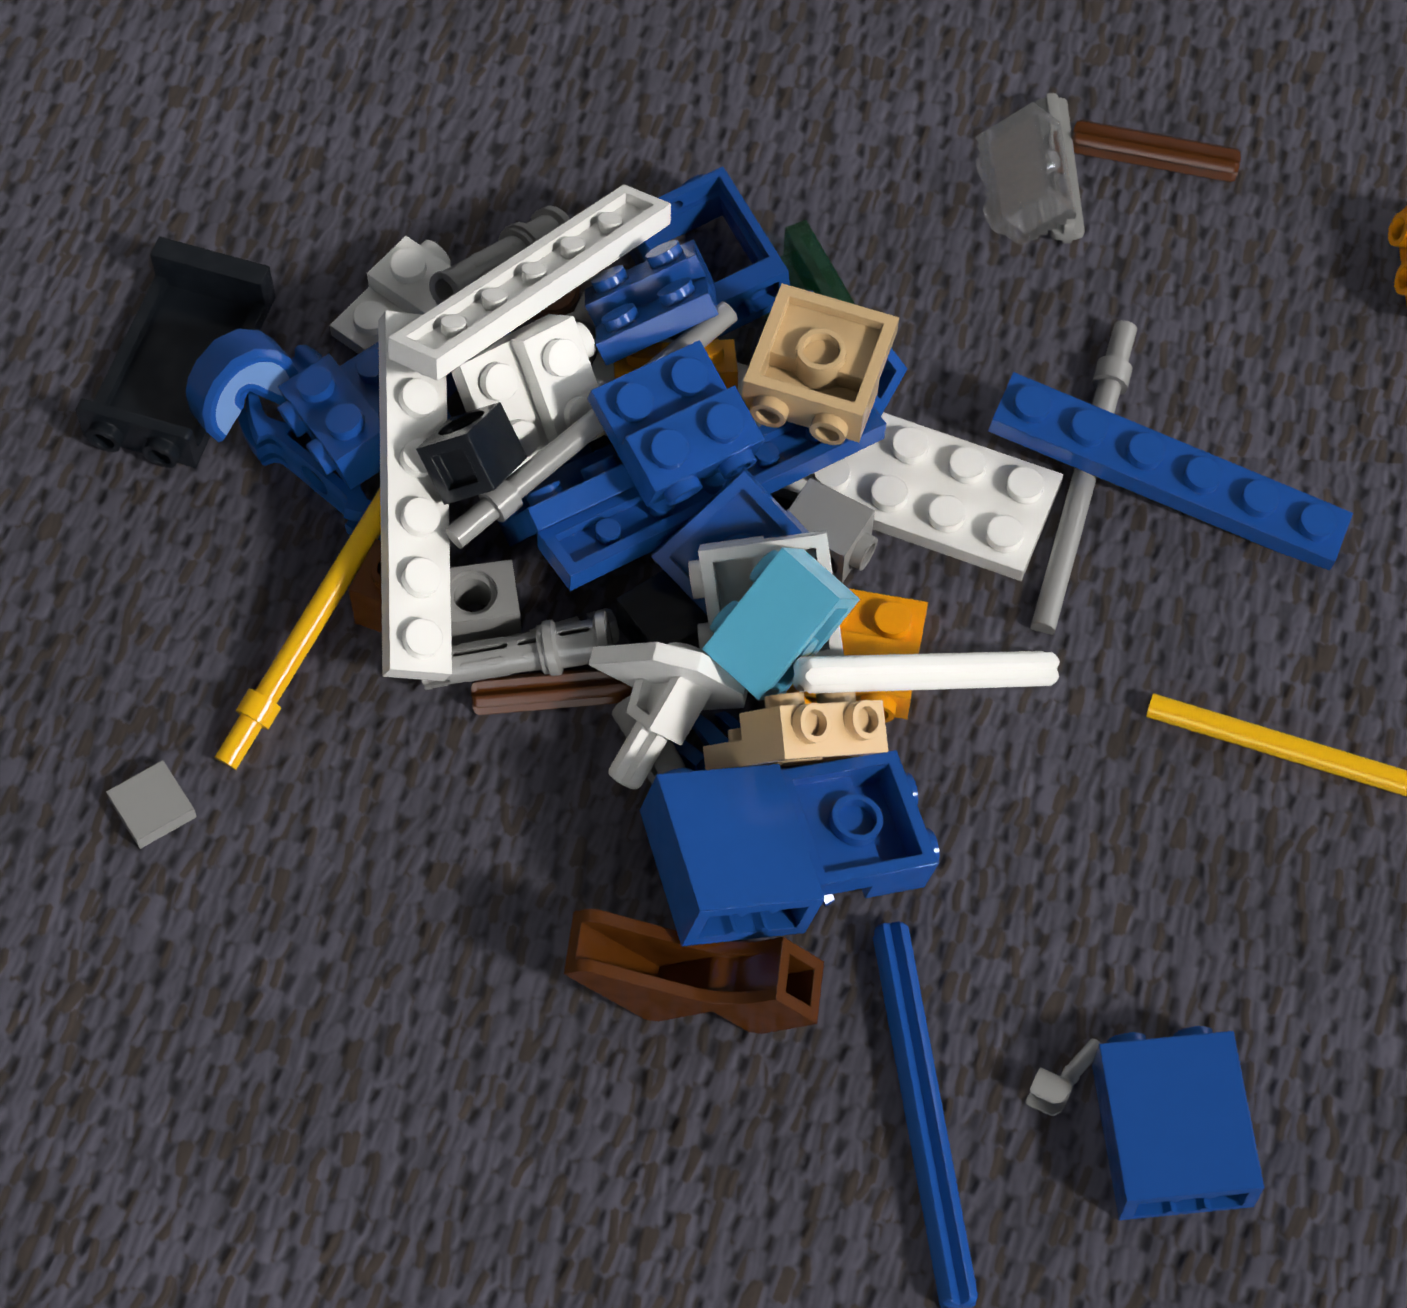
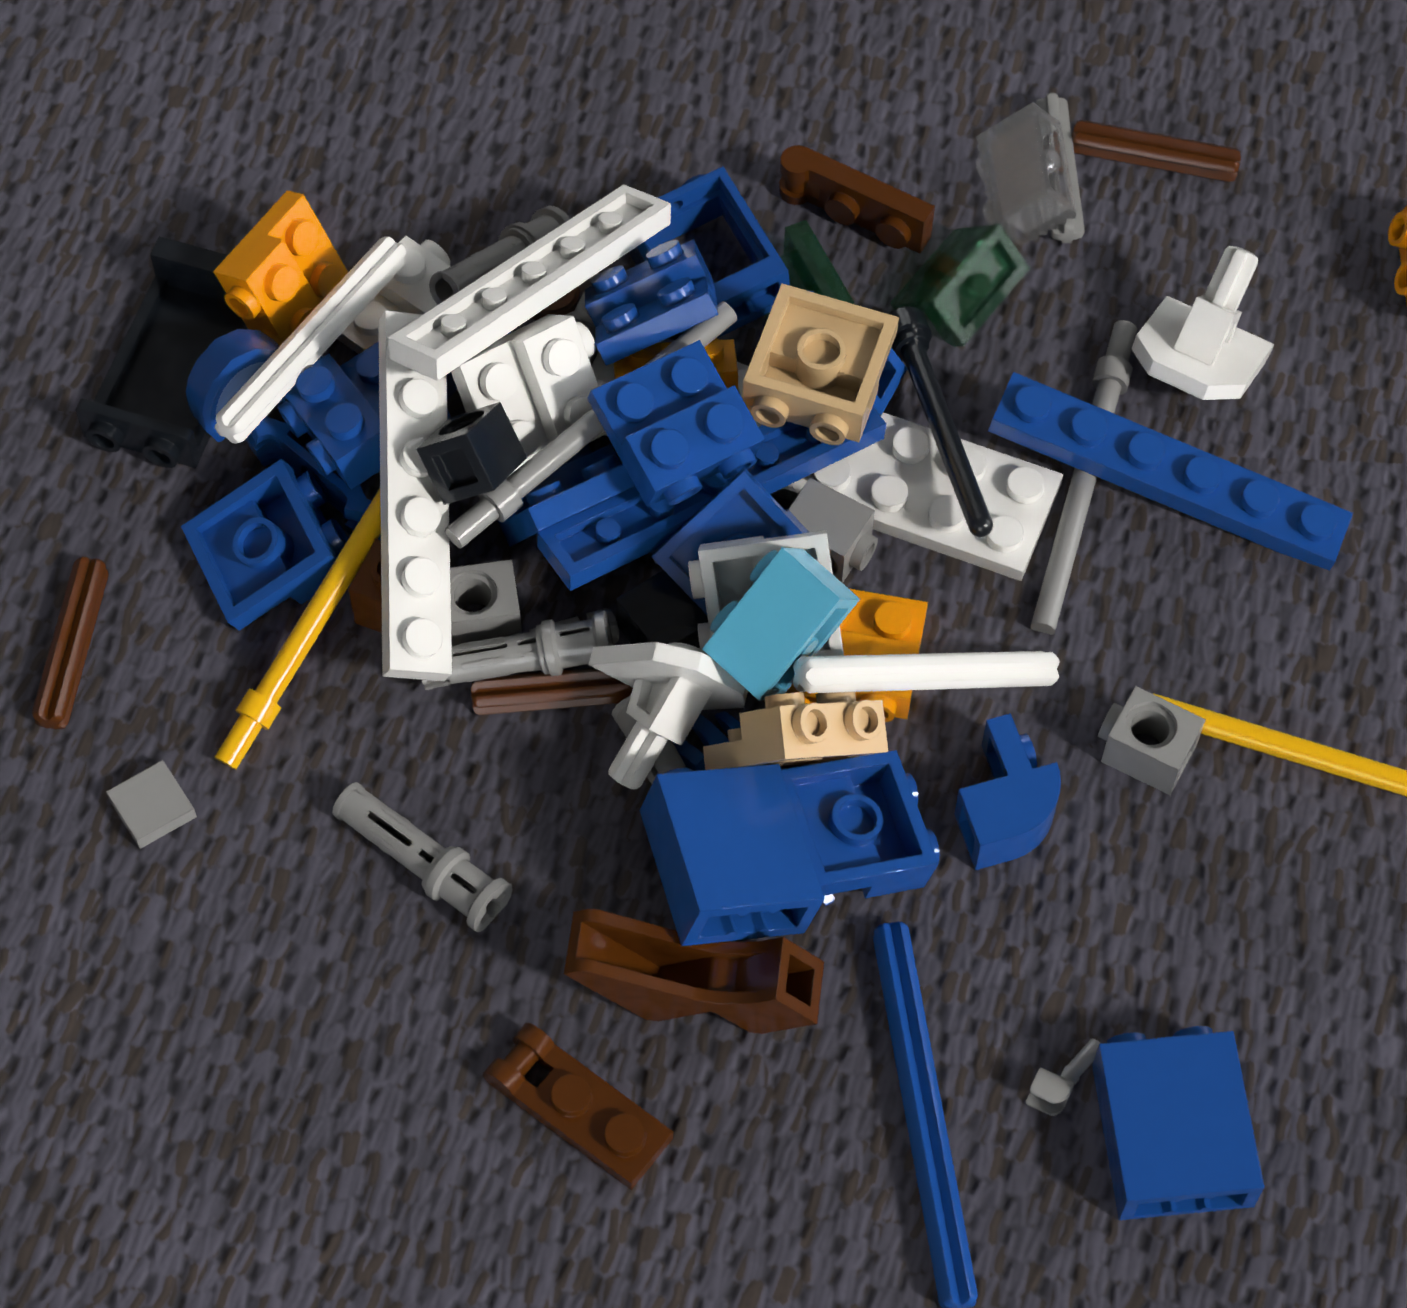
none -> reddish brown axle [32,557,109,729]
none -> blue plate [181,459,349,631]
none -> light orange plate [213,190,348,346]
none -> white axle [215,236,407,444]
none -> light grey pin [332,782,513,932]
none -> reddish brown plate [483,1022,673,1190]
none -> reddish brown plate [779,145,935,254]
none -> black piece [889,306,993,537]
none -> clear green panel [890,224,1030,347]
none -> blue brick [954,713,1061,870]
none -> light grey brick [1098,686,1206,795]
none -> white piece [1132,246,1274,400]

